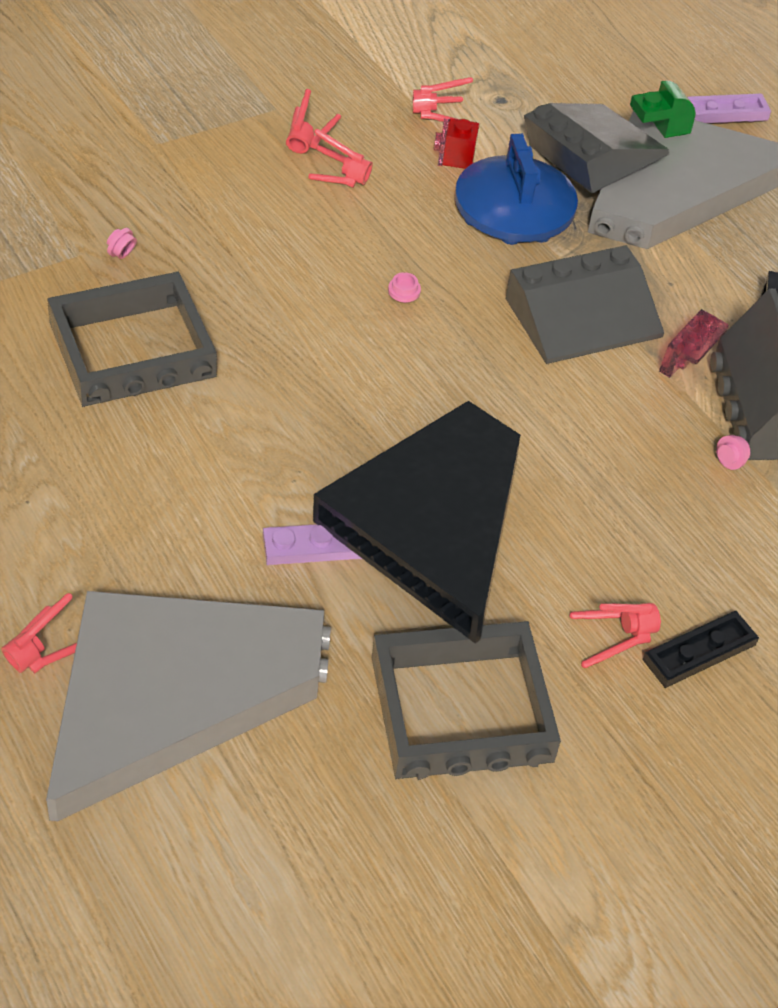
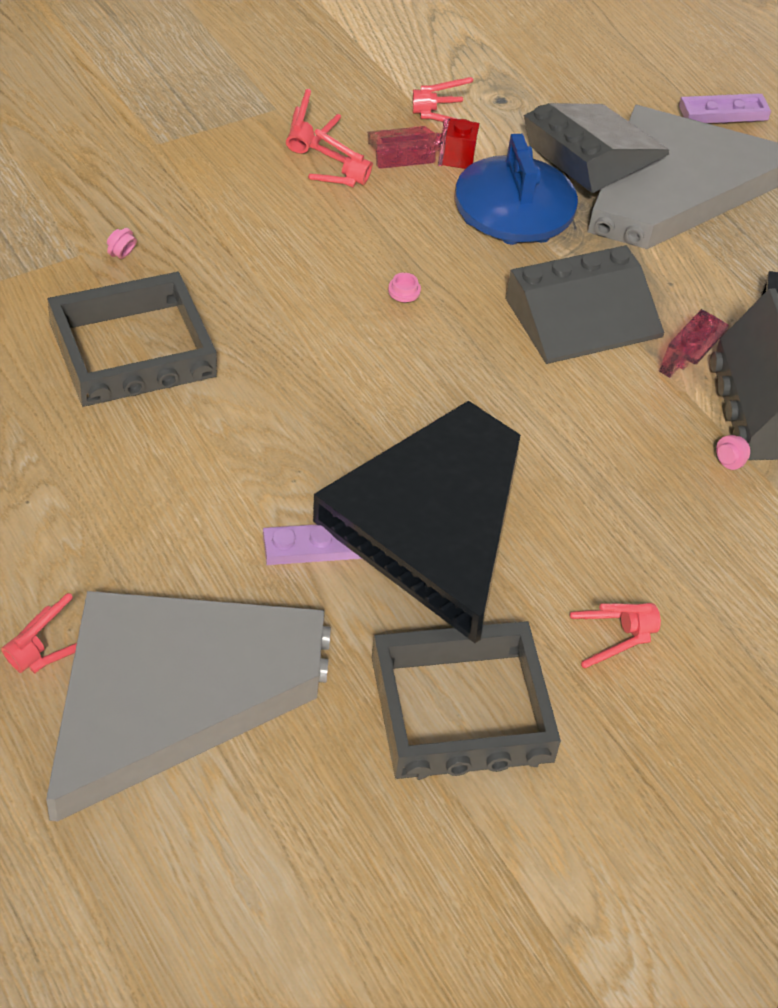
green brick [630,81,696,138] -> none
black tile [642,610,759,688] -> none
none -> clear pink bracket [367,126,436,169]

